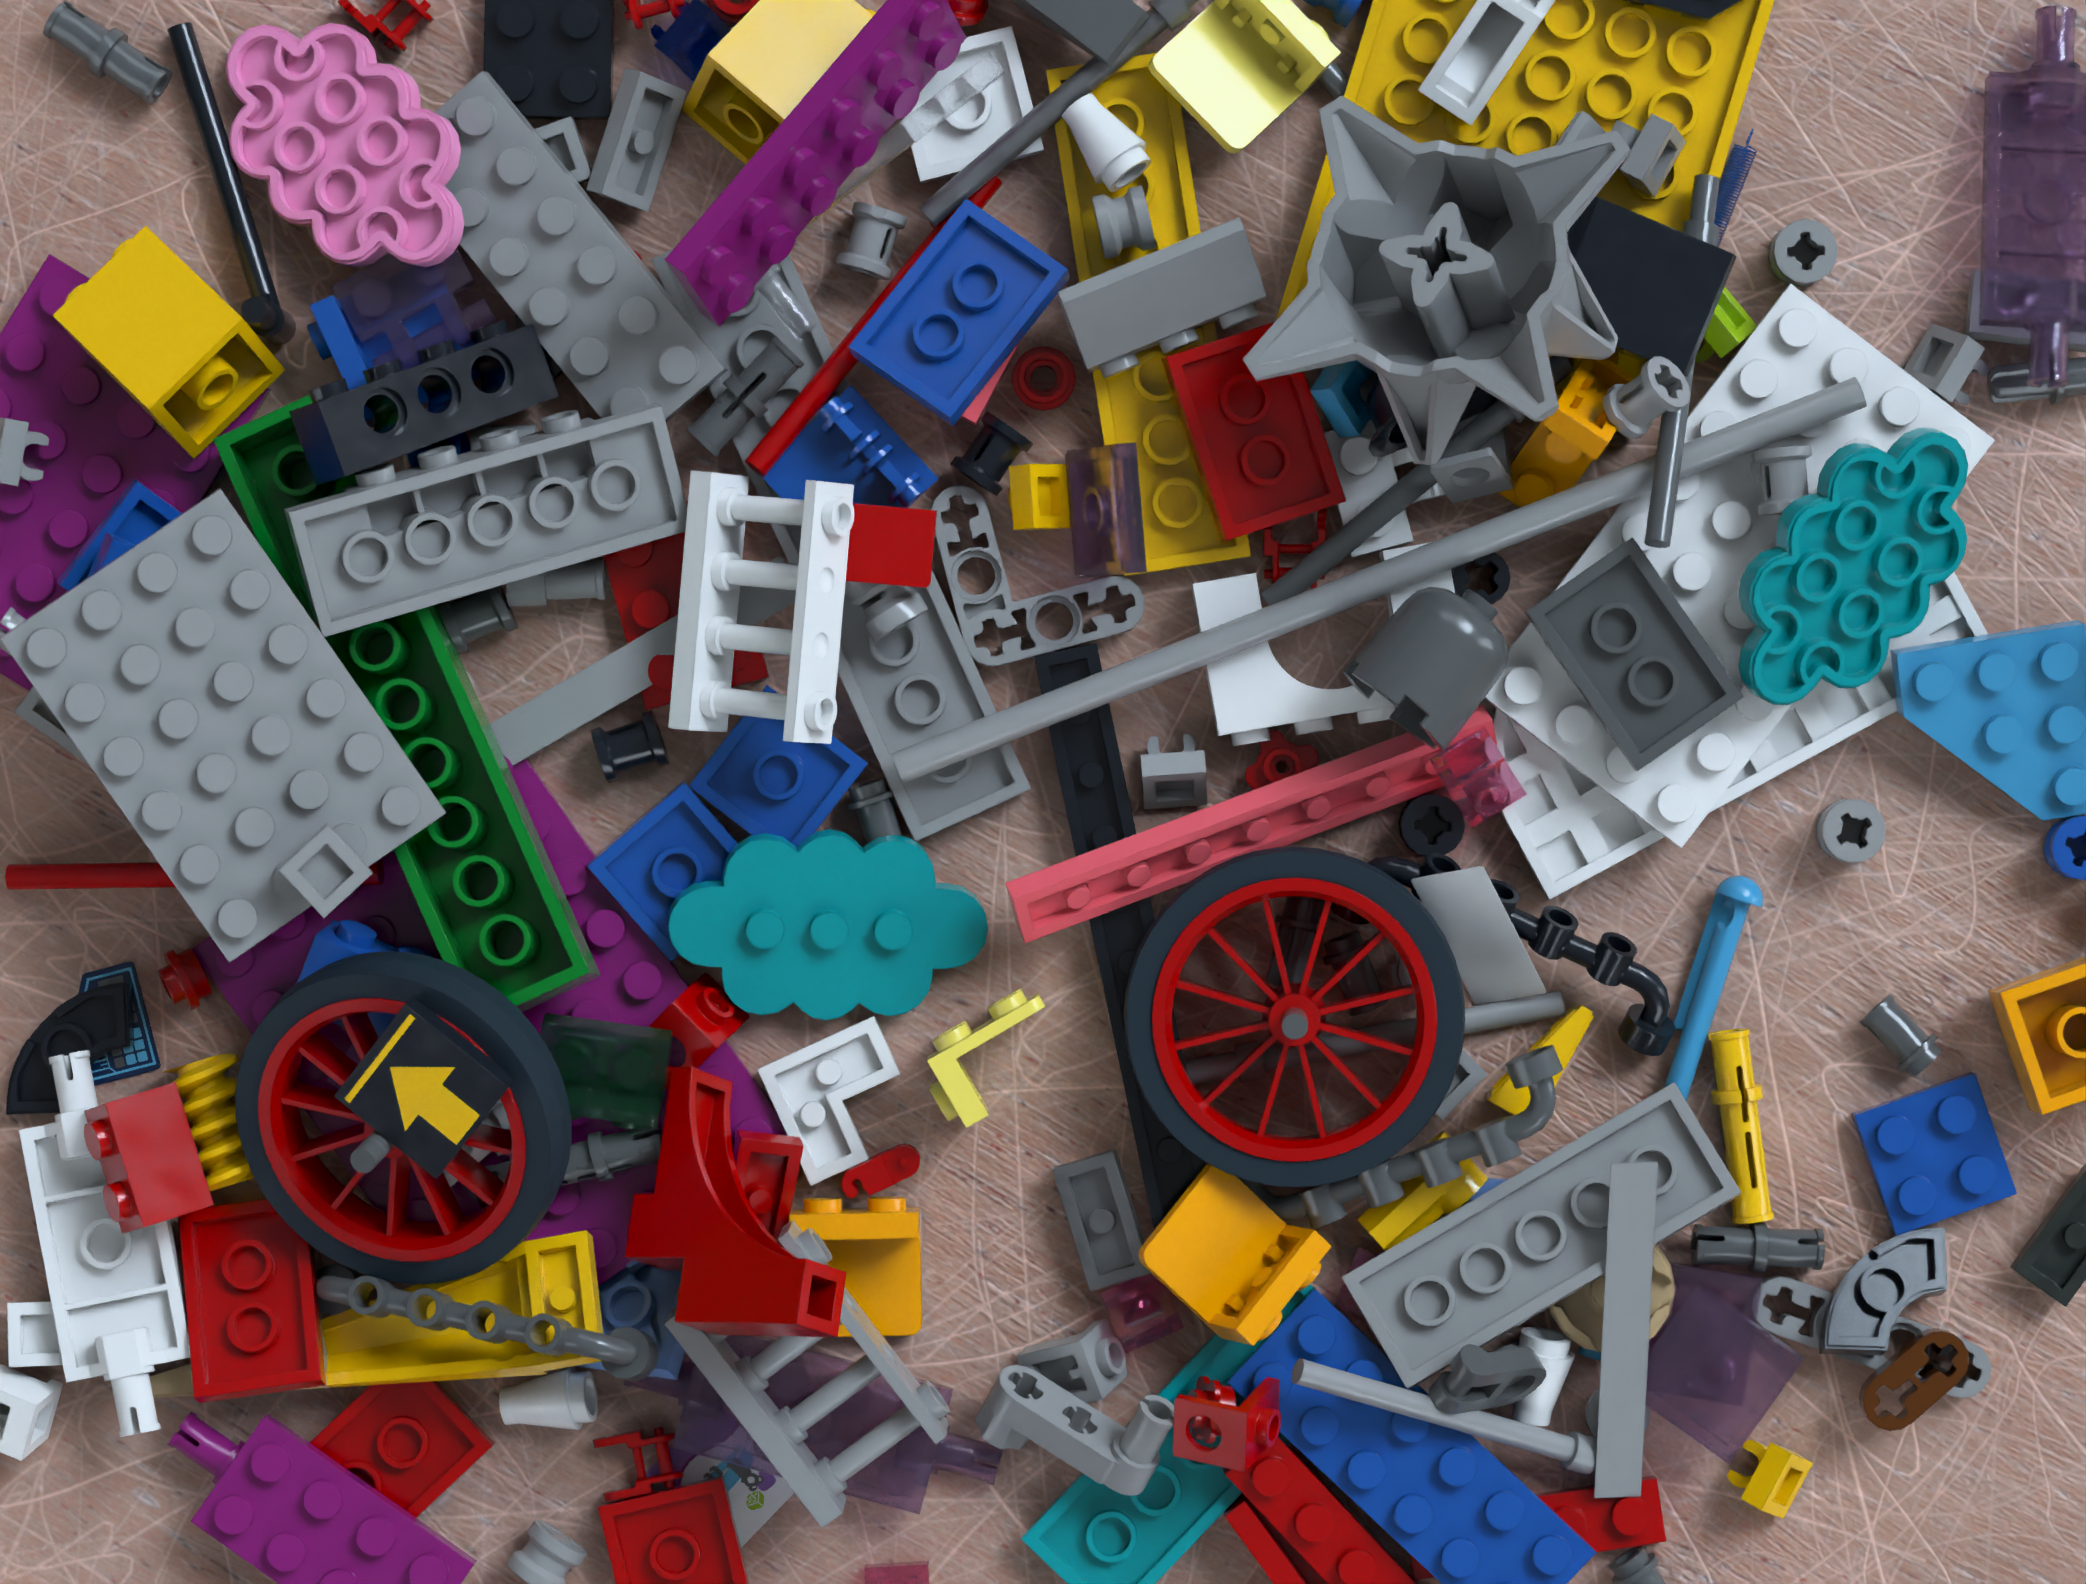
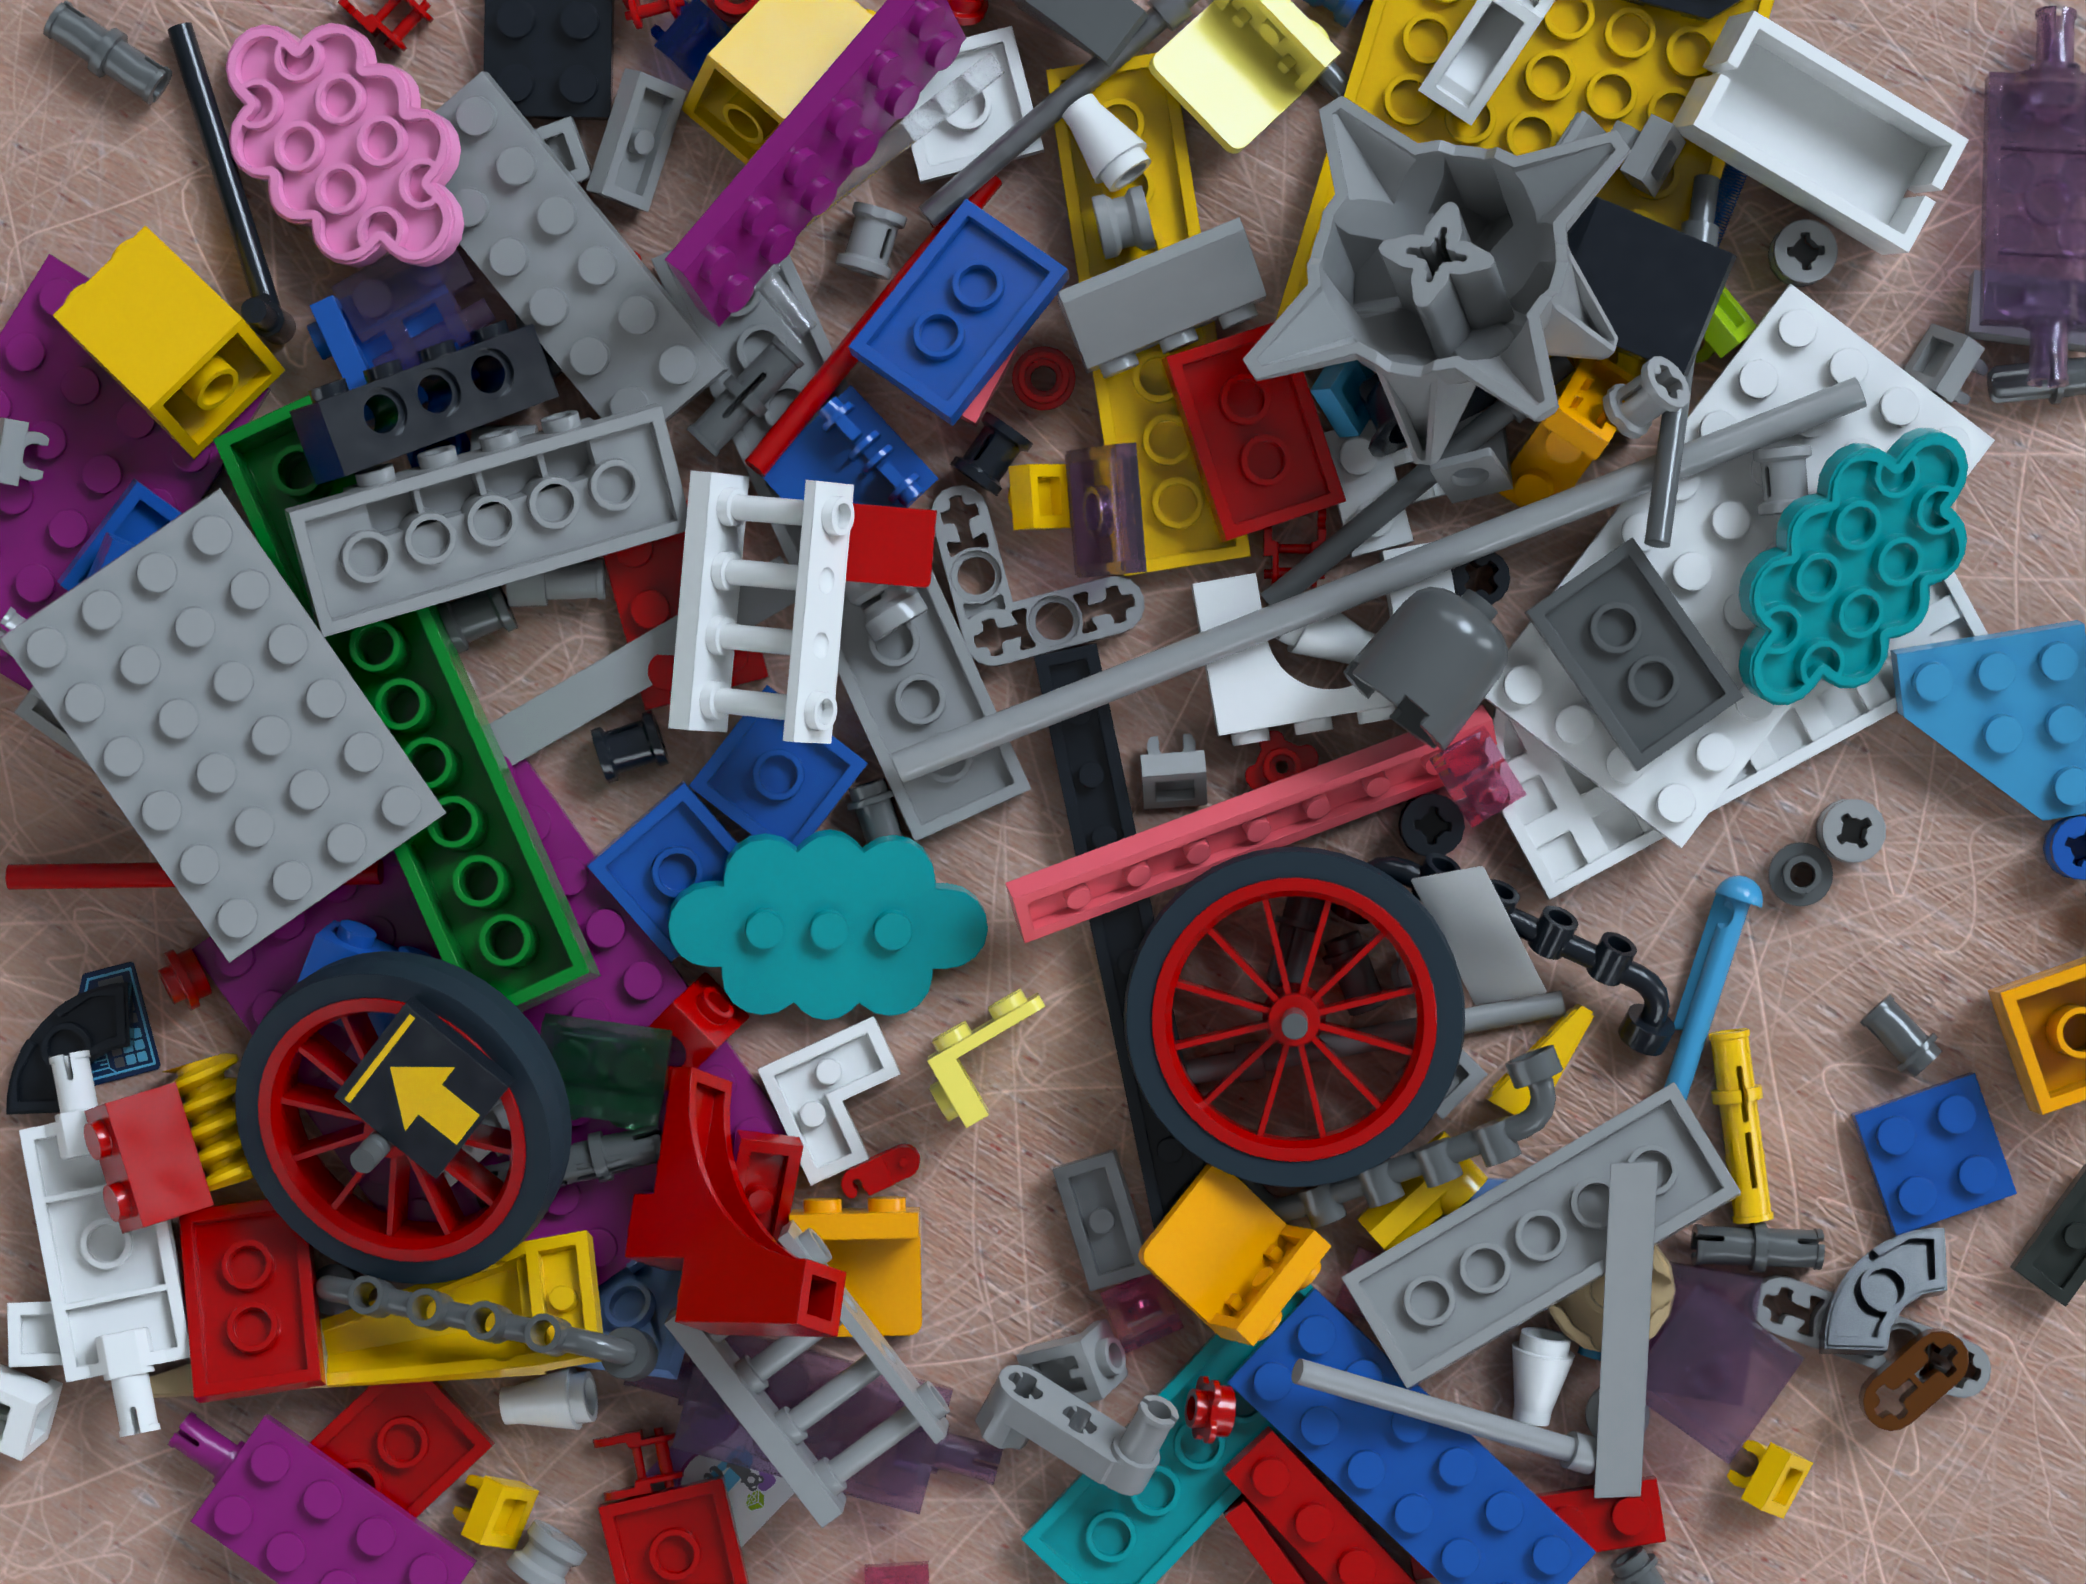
light grey plate [278,823,373,918] -> none
red bracket [1173,1377,1281,1472] -> none
dark grey plate [1429,1344,1546,1414] -> none
none -> yellow tile [452,1475,539,1550]
none -> white cone [1276,612,1375,664]
none -> white piece [1672,11,1969,255]
none -> dark grey plate [1768,842,1833,906]

